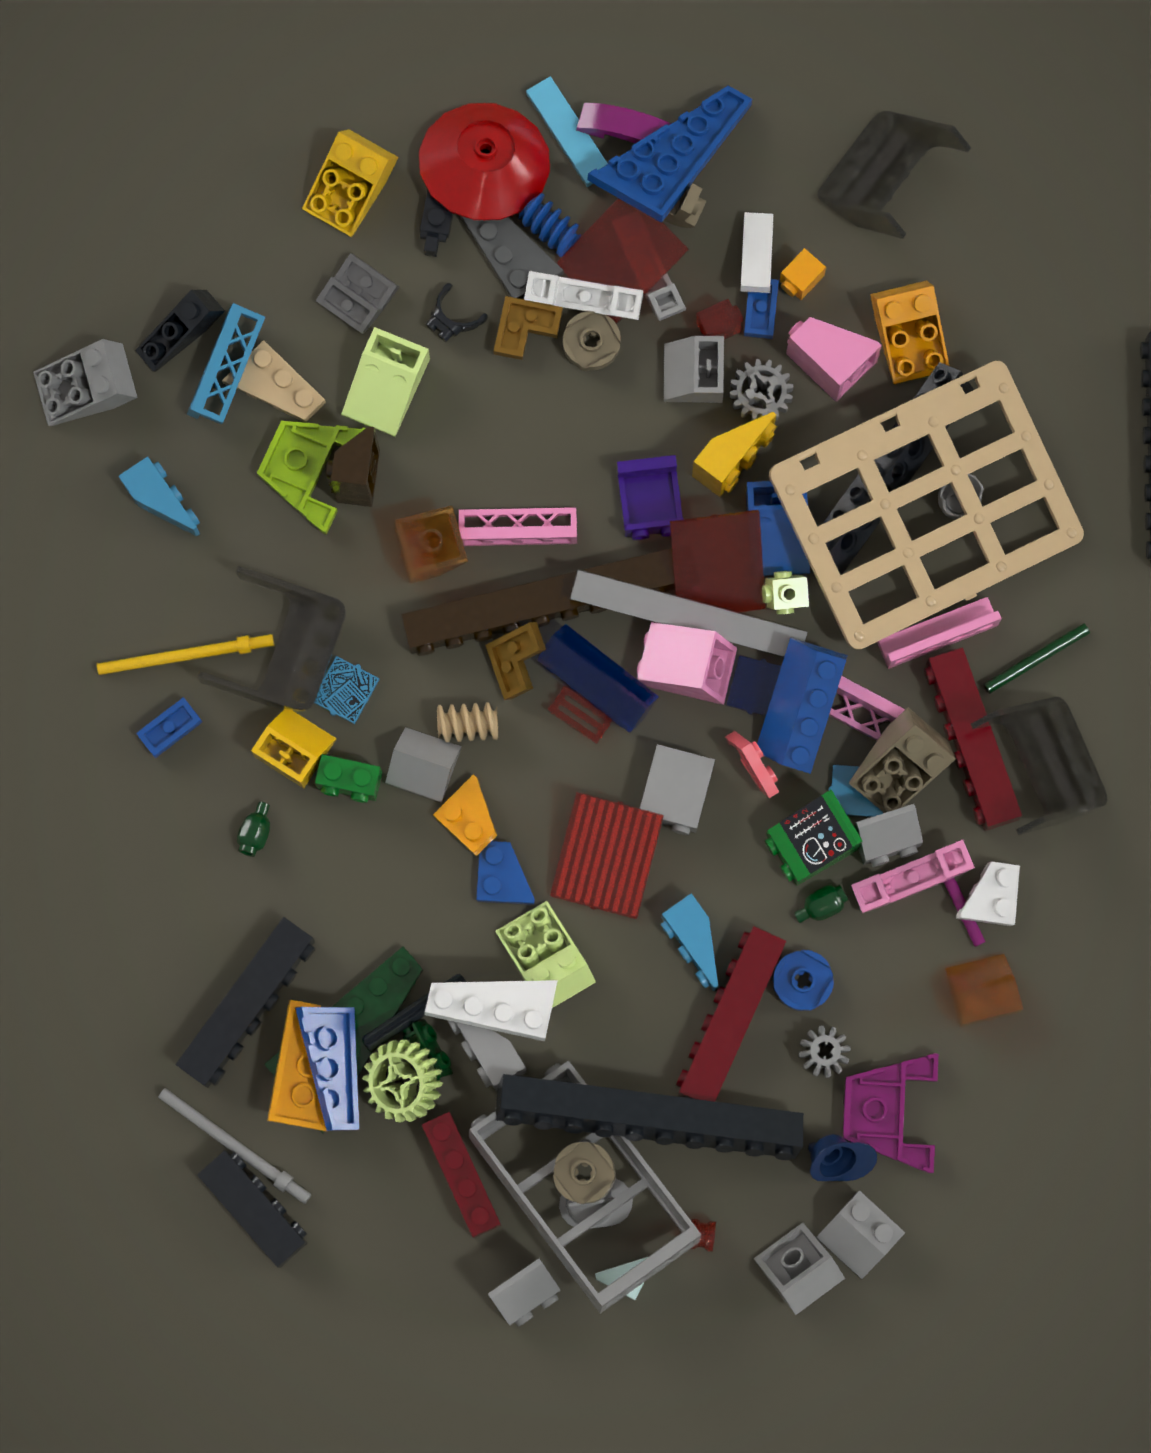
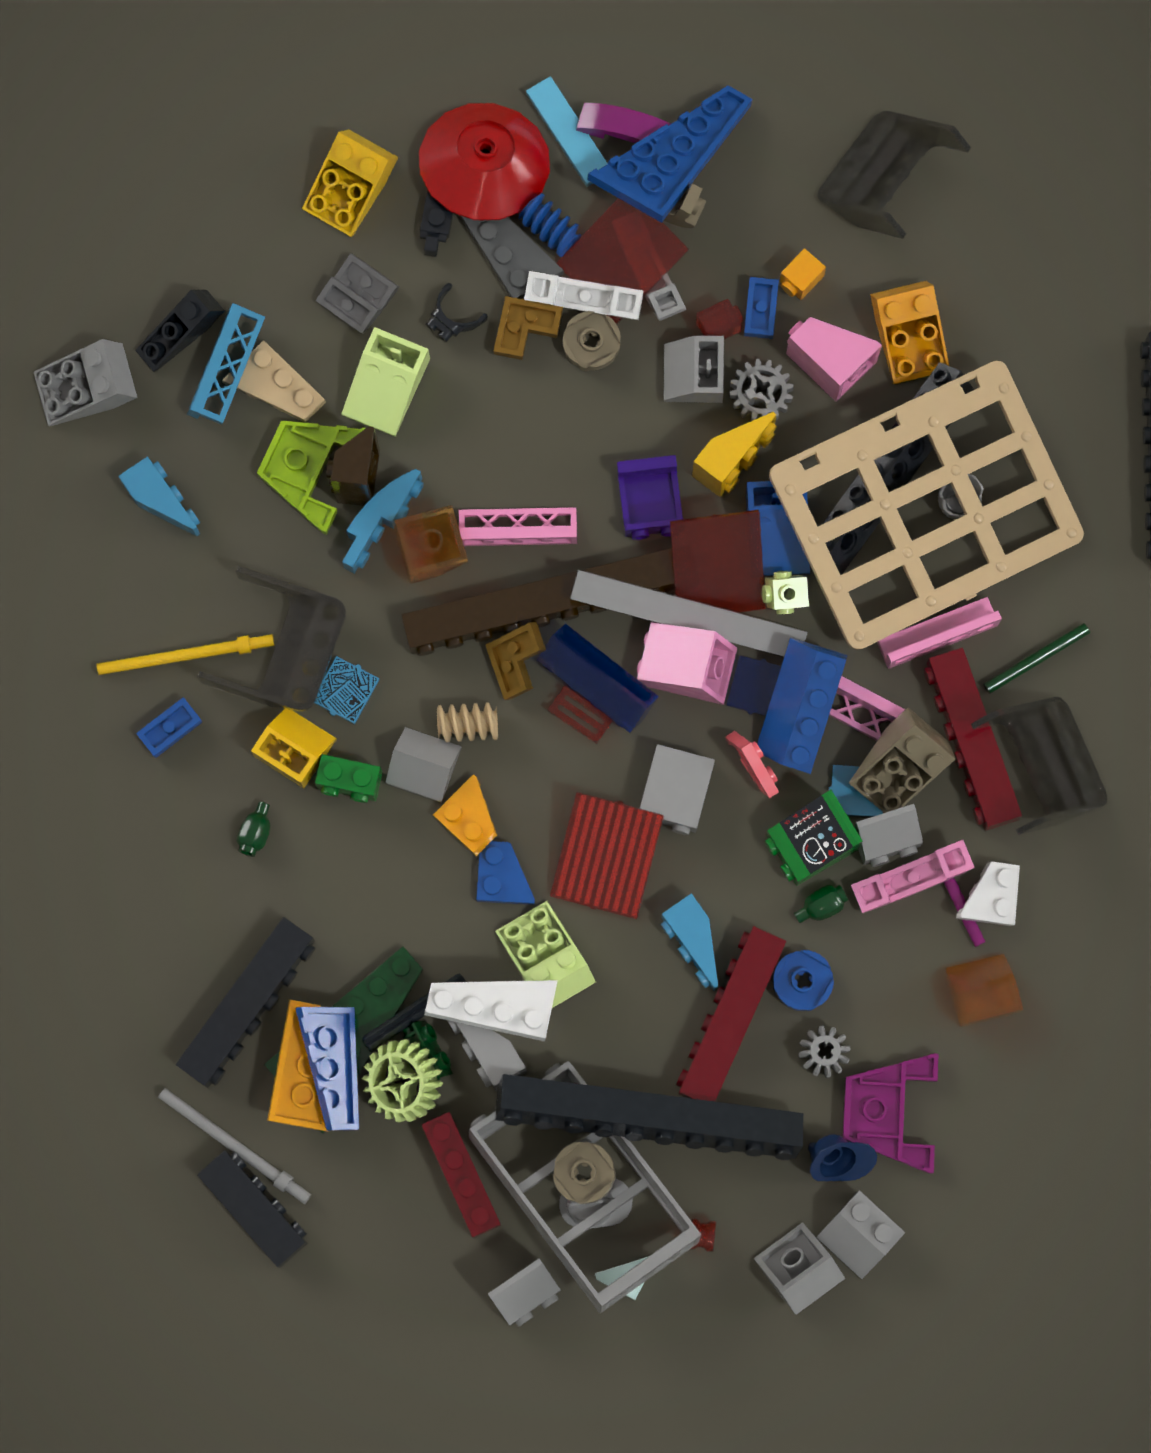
white tile [740,212,773,293] -> none
none -> dark azure slope [342,469,424,574]

